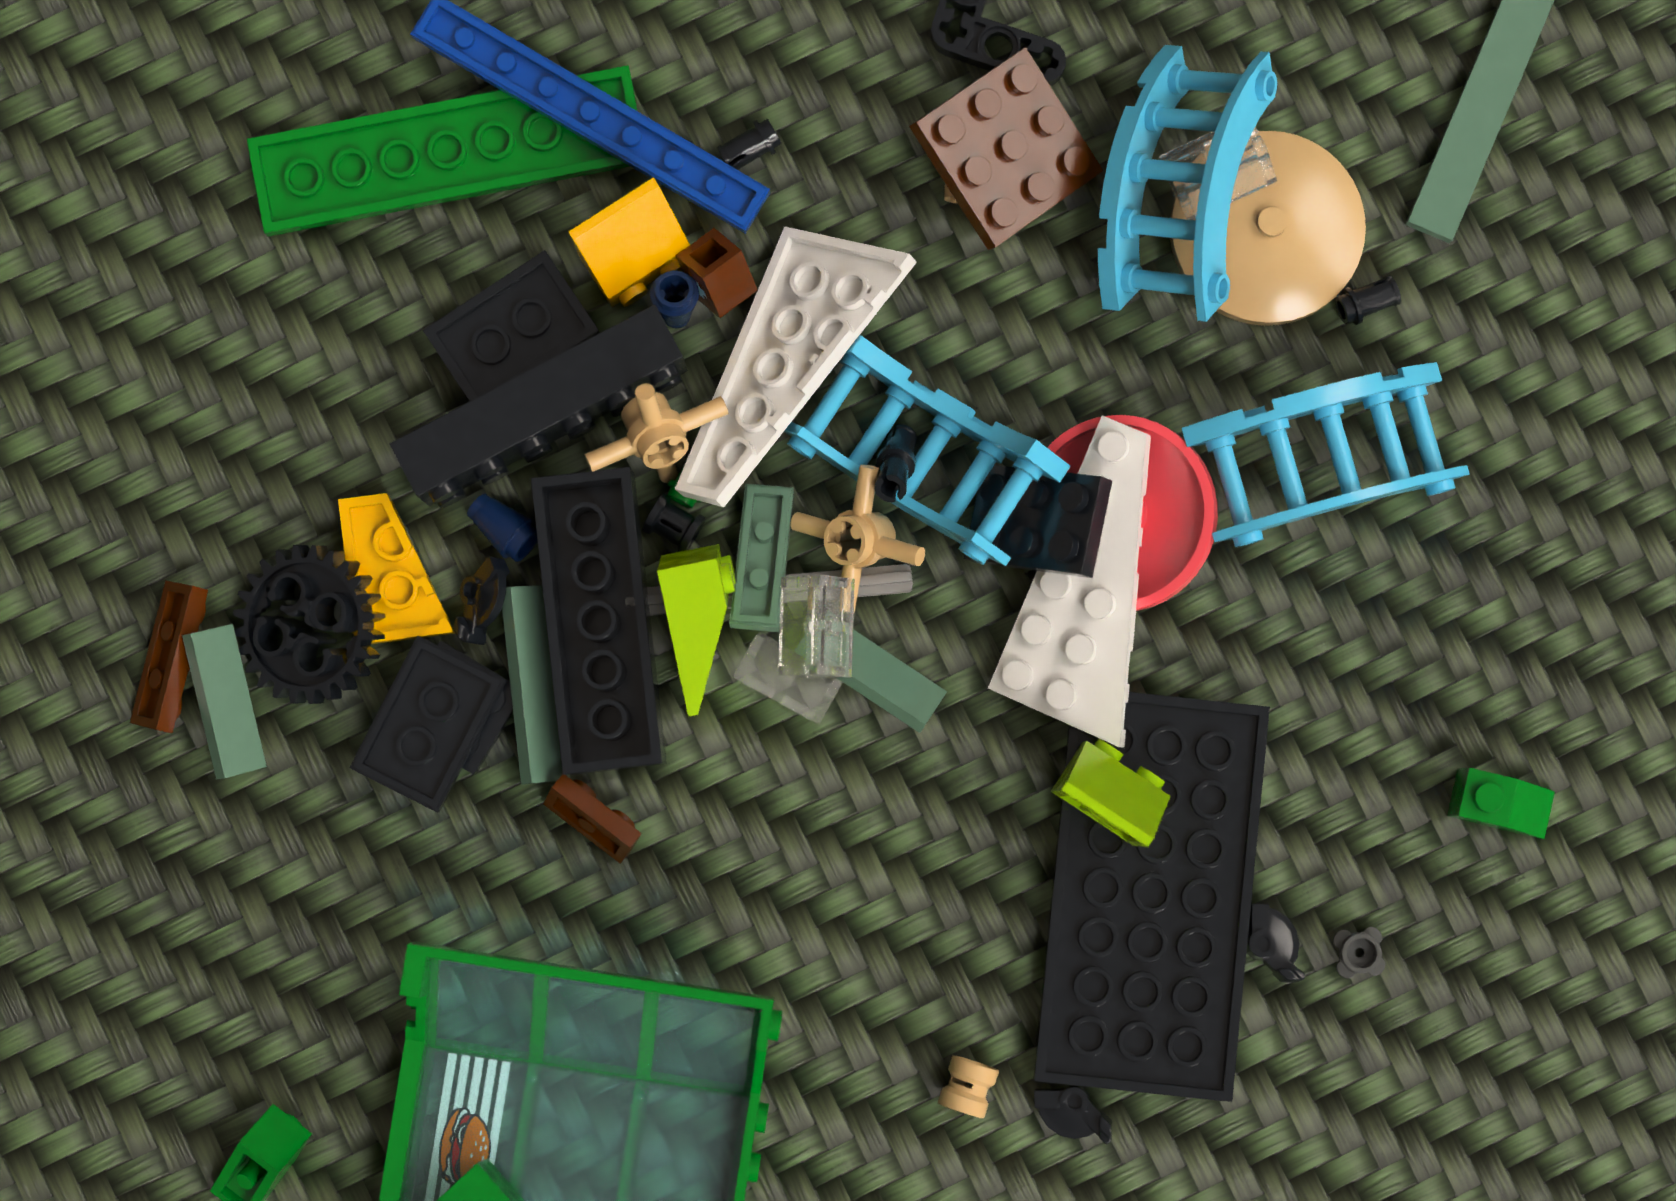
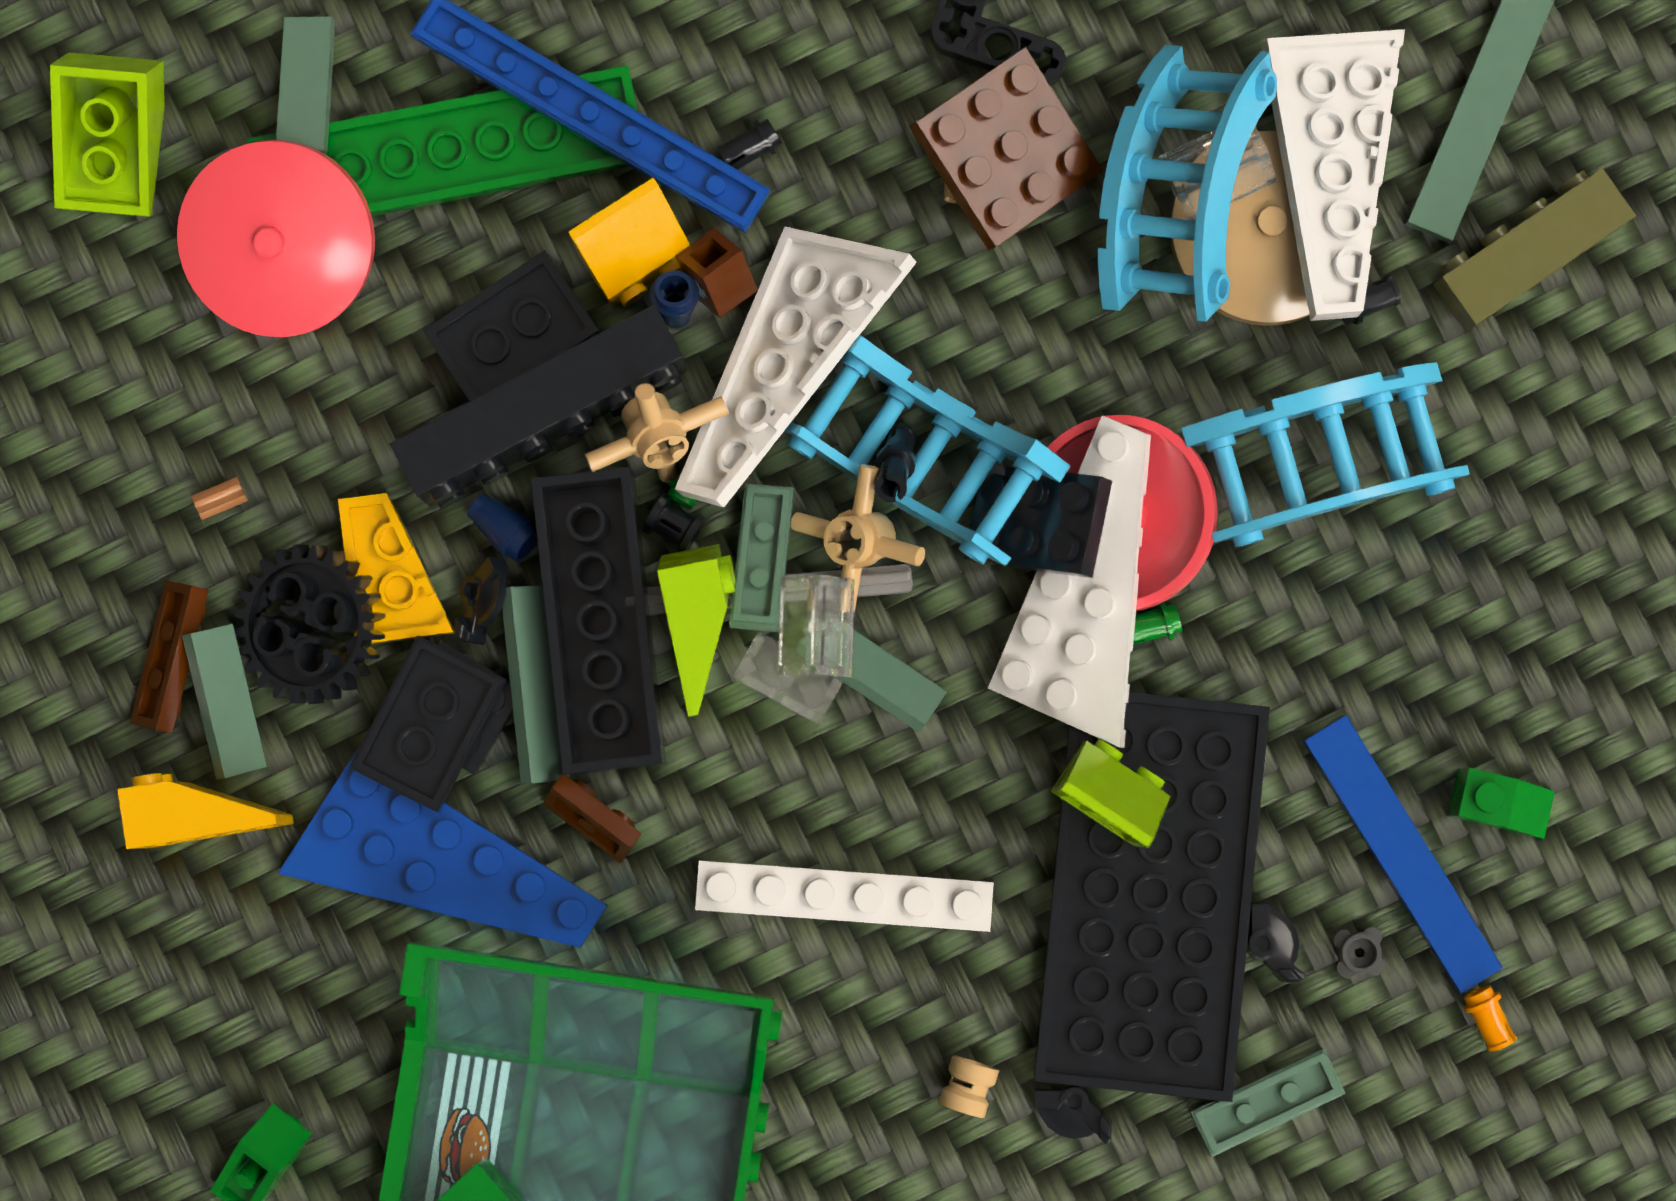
none -> lime slope [50,52,165,217]
none -> yellow slope [117,773,294,849]
none -> coral dish [177,140,375,337]
none -> medium nougat piece [189,477,248,525]
none -> sand green tile [276,17,335,155]
none -> blue wing [278,748,608,947]
none -> white plate [695,860,994,932]
none -> green pin [1133,602,1183,645]
none -> sand green tile [1189,1047,1346,1157]
none -> white wing [1261,29,1405,321]
none -> blue tile [1302,715,1503,994]
none -> olive brick [1433,168,1636,333]
none -> light orange pin [1463,985,1517,1052]

